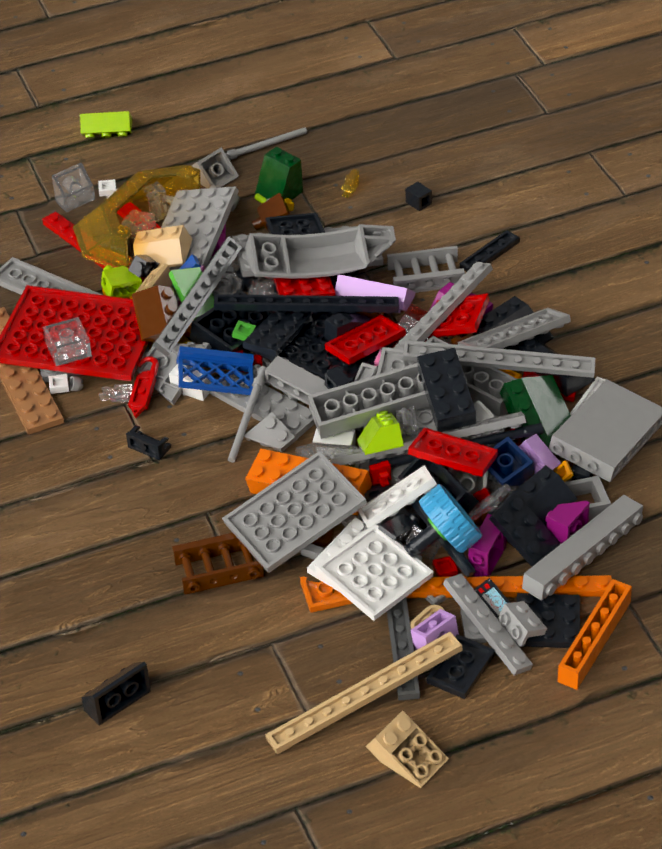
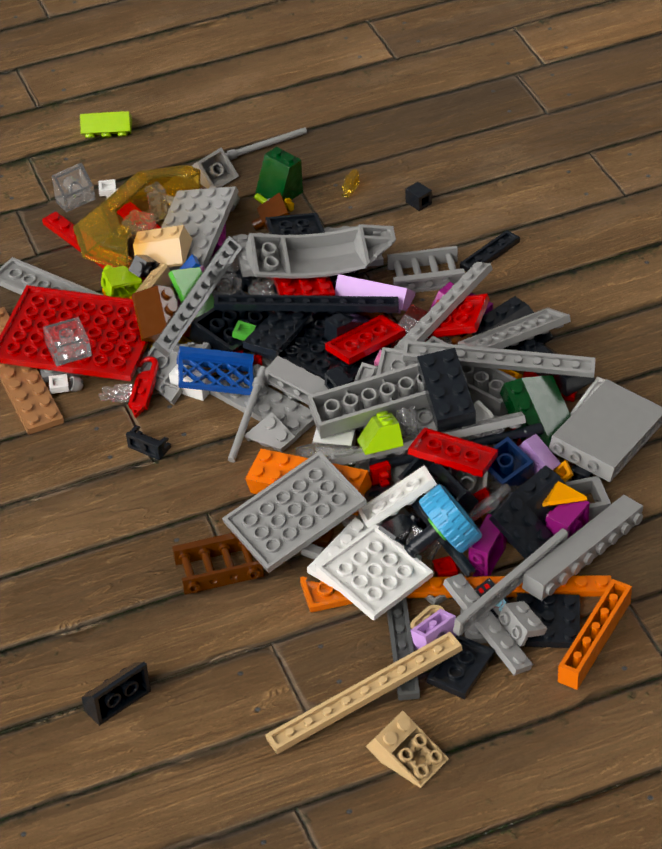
none -> light grey tile [453,528,568,636]
none -> light orange slope [542,481,587,507]

